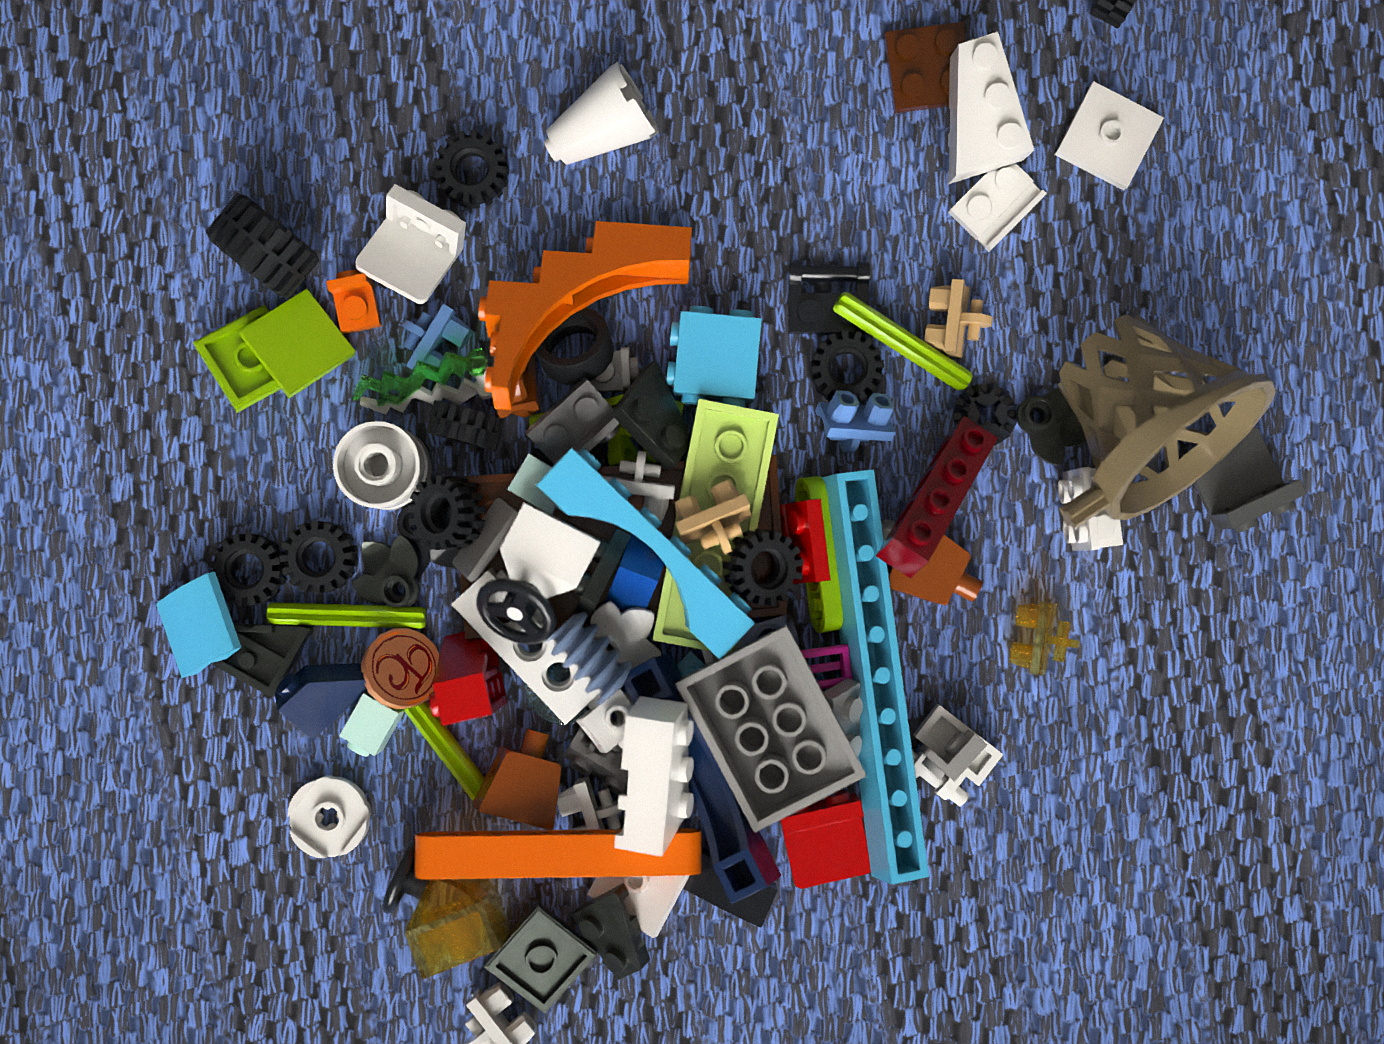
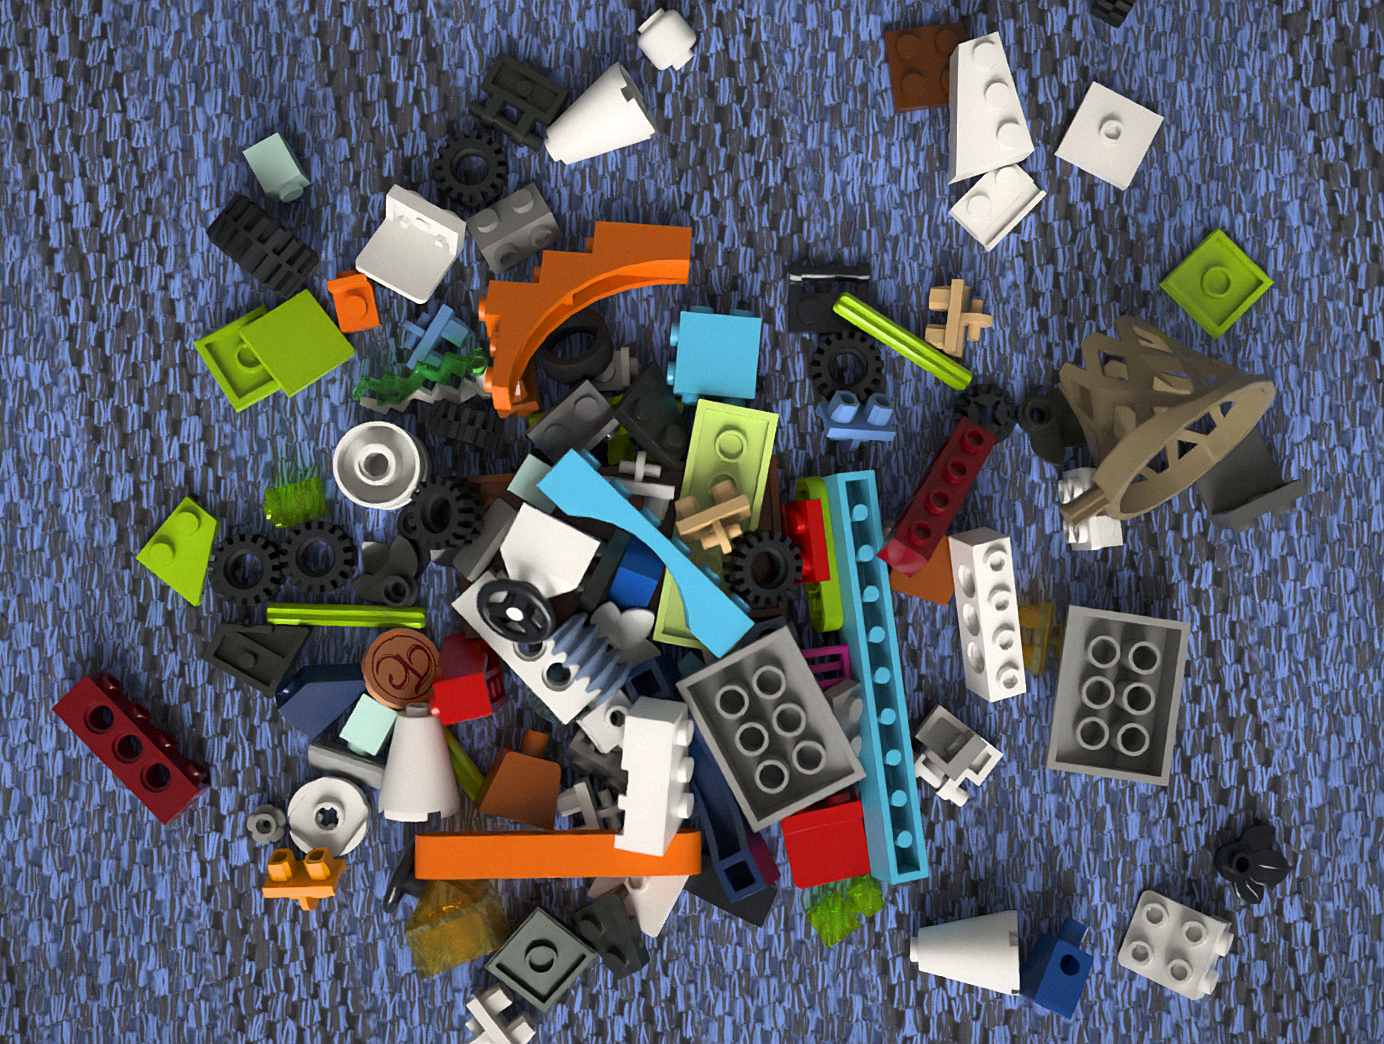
medium azure slope [156,572,241,678] -> none
none -> dark red brick [52,672,212,825]
none -> lime wing [136,496,221,606]
none -> light aqua brick [243,132,311,203]
none -> light grey plate [247,804,287,844]
none -> light orange hips [262,847,347,911]
none -> clear neon green bracket [263,477,331,529]
none -> light grey slope [308,739,387,790]
none -> white cone [378,703,461,822]
none -> light grey bracket [464,182,563,274]
none -> pearl dark grey plate [468,52,570,152]
none -> white head [638,8,696,71]
none -> clear neon green plate [804,876,885,949]
none -> white cone [910,910,1019,995]
none -> white brick [948,527,1026,703]
none -> blue torso [1019,916,1093,1020]
none -> light grey slope [1044,605,1191,786]
none -> white bracket [1118,890,1234,1000]
none -> lime tile [1159,227,1274,340]
none -> black plate [1214,824,1289,904]

